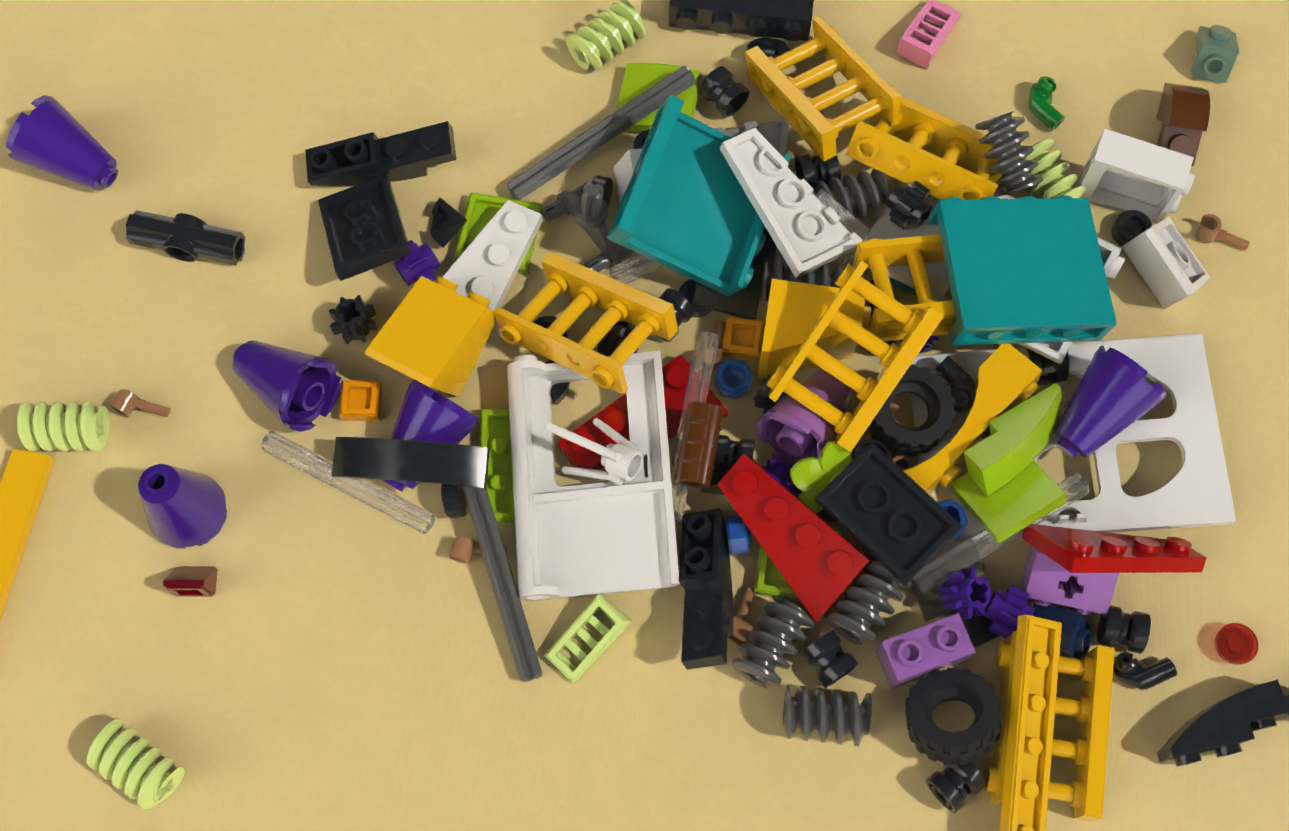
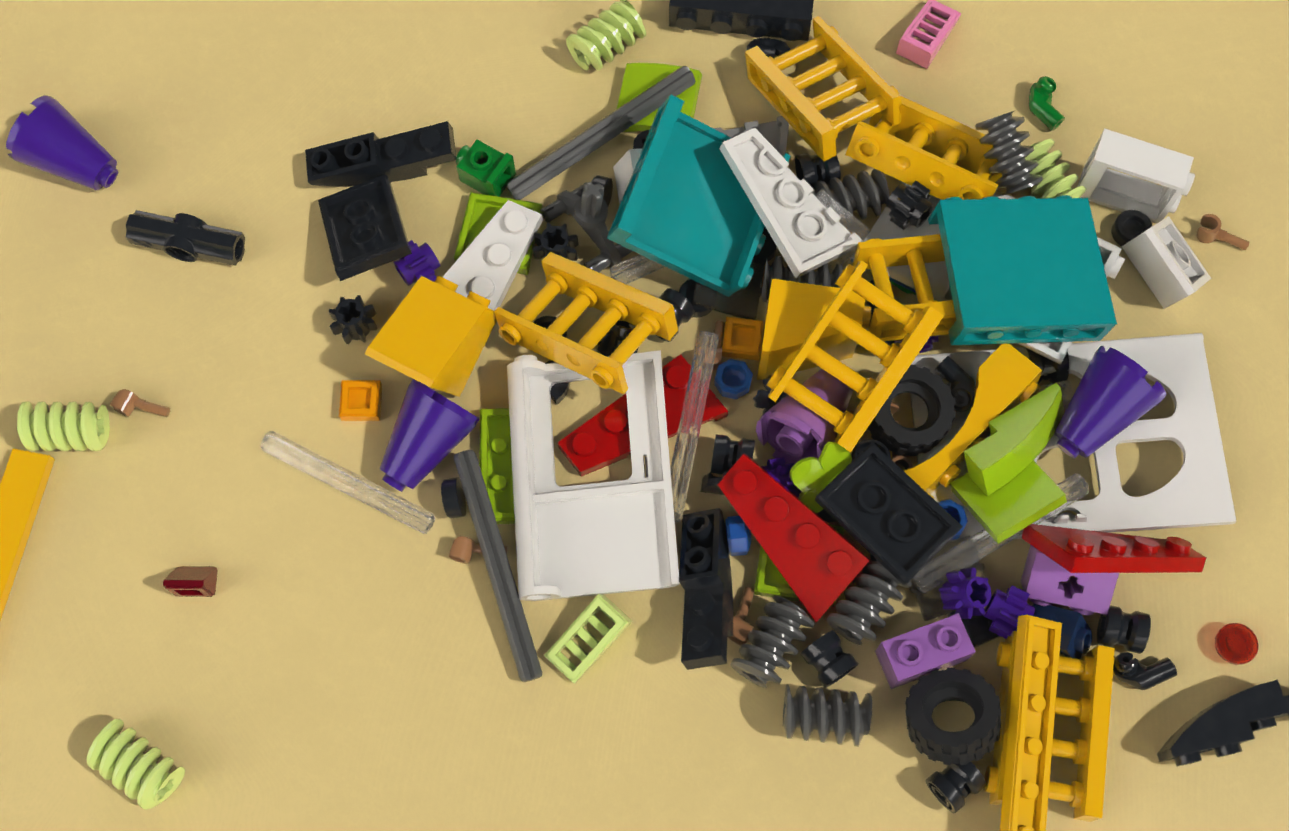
dark purple cone [138,464,227,549] -> none
dark purple cone [232,340,341,432] -> none
black slope [332,437,490,488] -> none
black tile [430,198,467,248] -> none
white plant [545,418,643,485] -> none
reddish brown axle [674,402,724,488] -> none
black wheel [699,66,750,117] -> none
reddish brown brick [1156,82,1210,166] -> none
sand green bracket [1191,25,1239,83] -> none
none -> green brick [455,139,516,197]
none -> black gear [533,223,579,261]

